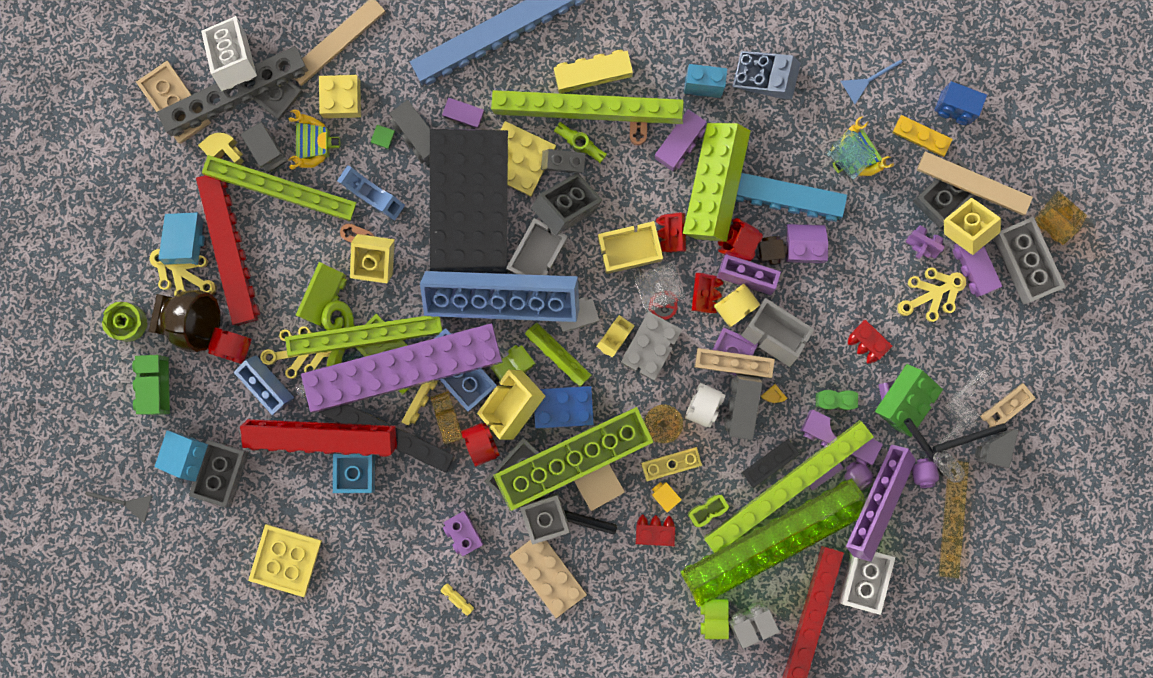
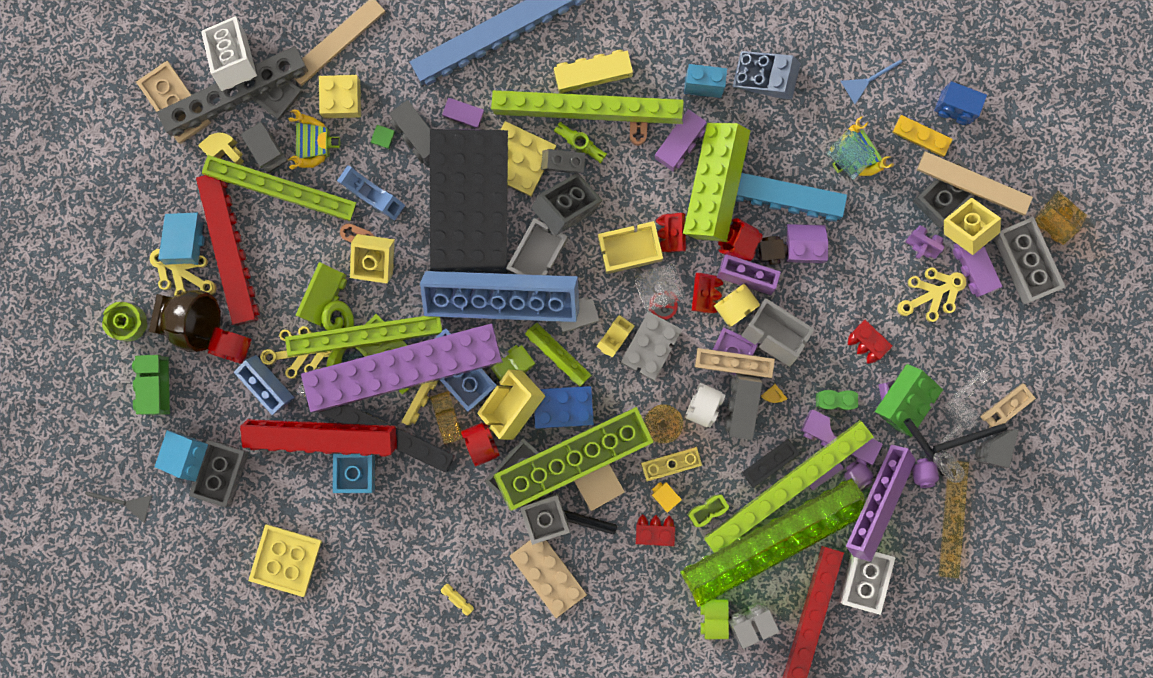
medium lavender brick [443,511,484,557] -> none

